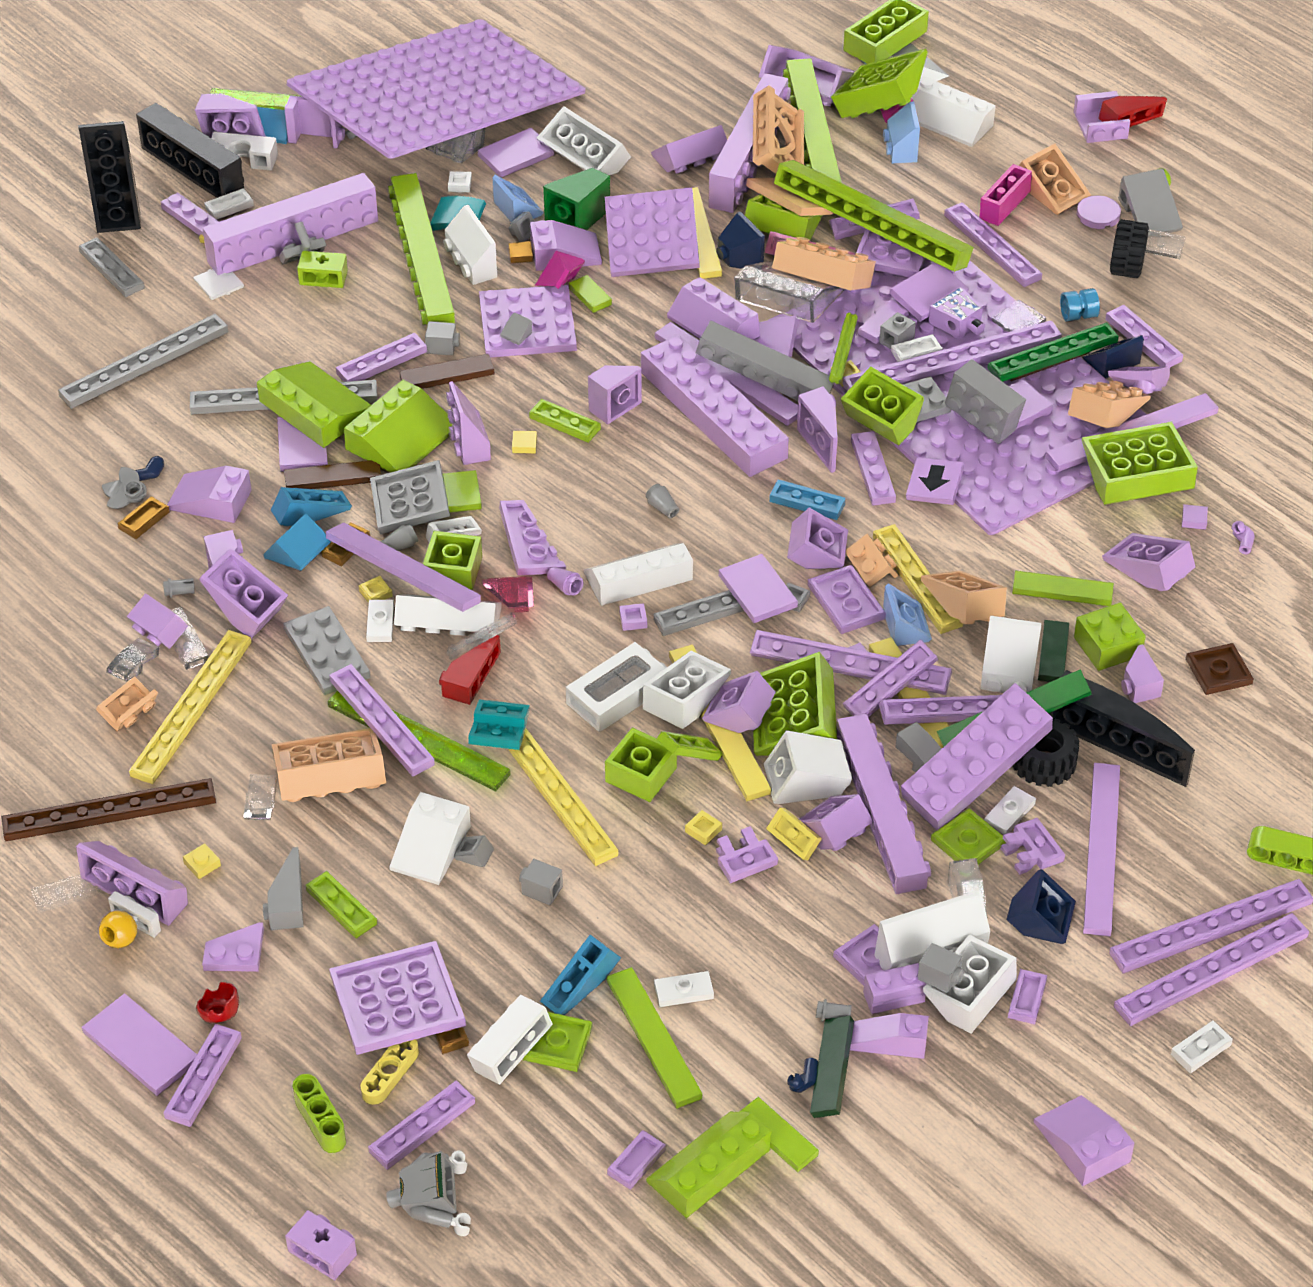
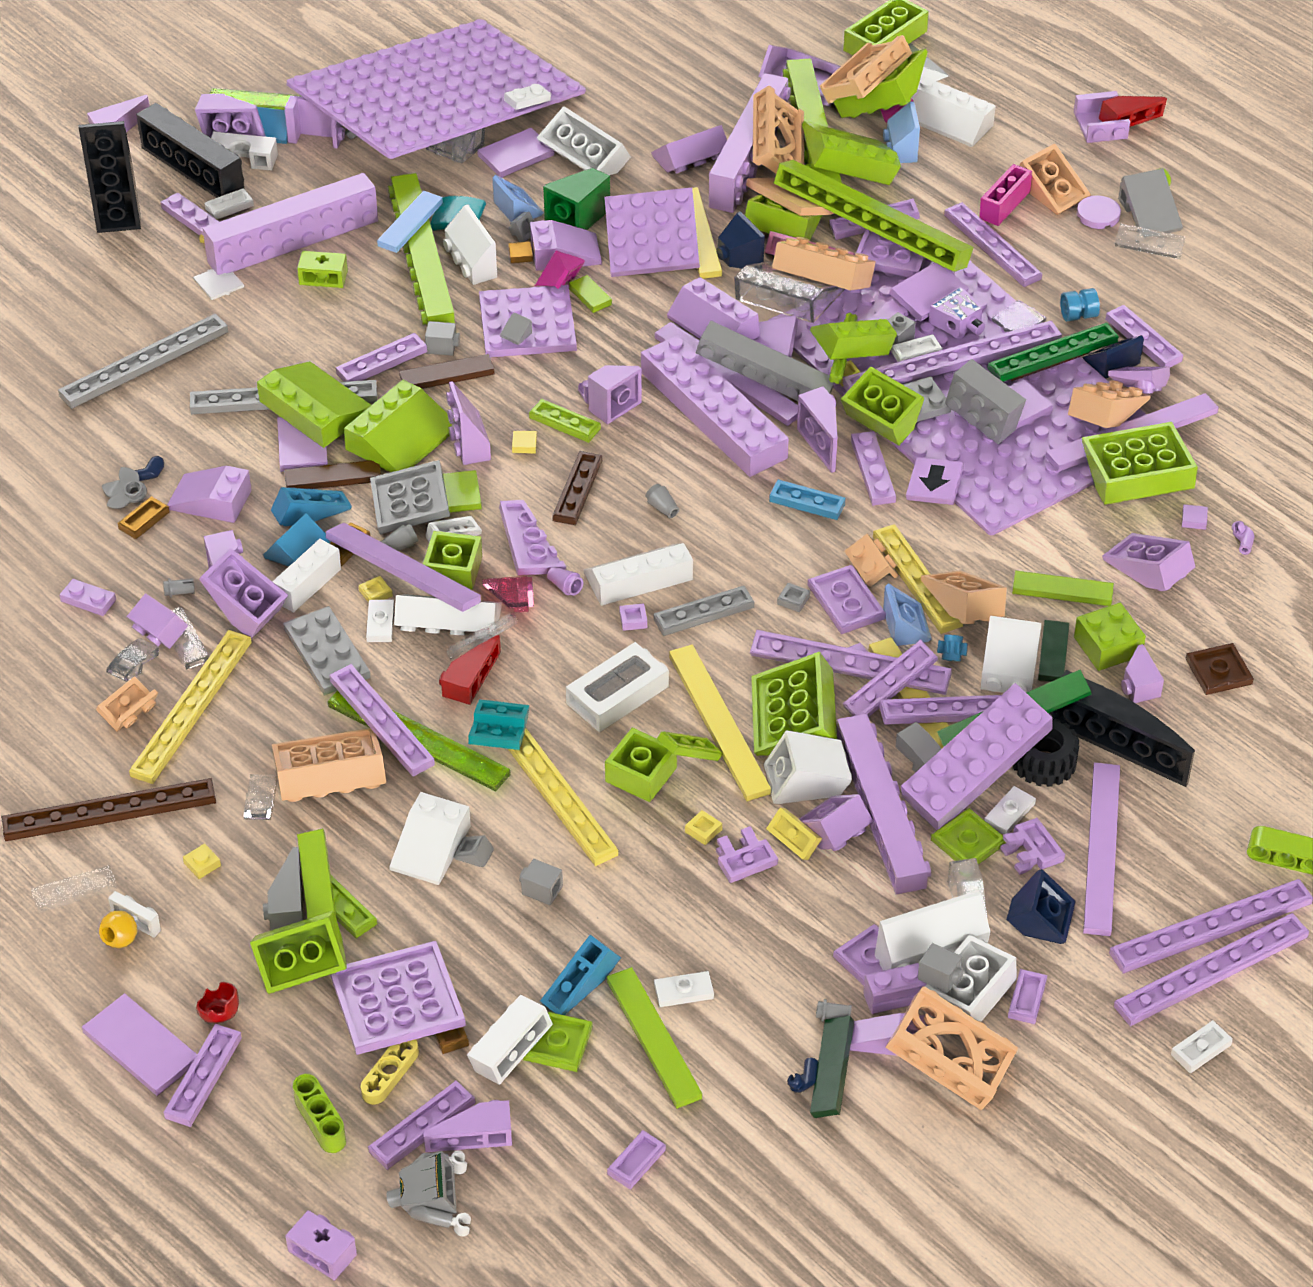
lavender slope [76,841,188,926] -> none
light grey tile [78,237,145,297] -> none
lavender wing [202,922,264,972] -> none
light grey plate [279,222,326,265] -> none
white plate [448,171,472,193] -> none
white slope [643,651,731,729] -> none
lime slope [646,1111,771,1219] -> none
lavender slope [702,671,775,733] -> none
lavender tile [719,554,798,623] -> none
lime tile [739,1097,819,1172] -> none
lavender slope [787,508,848,569] -> none
lavender slope [1033,1095,1134,1187] -> none
black tyre [1110,219,1149,279] -> none
none -> lavender plate [60,579,116,616]
none -> lavender slope [87,95,149,132]
none -> lime slope [250,911,347,994]
none -> white brick [272,539,341,613]
none -> lime tile [297,828,337,920]
none -> light blue tile [377,191,443,253]
none -> lavender slope [424,1100,512,1152]
none -> white plate [504,84,551,110]
none -> reddish brown tile [552,451,602,526]
none -> lavender tile [578,380,589,404]
none -> lime slope [802,121,901,185]
none -> lime slope [810,319,897,360]
none -> light nougat fence [820,35,912,103]
none -> light nougat fence [885,986,1018,1110]
none -> dark azure gear [937,635,968,662]

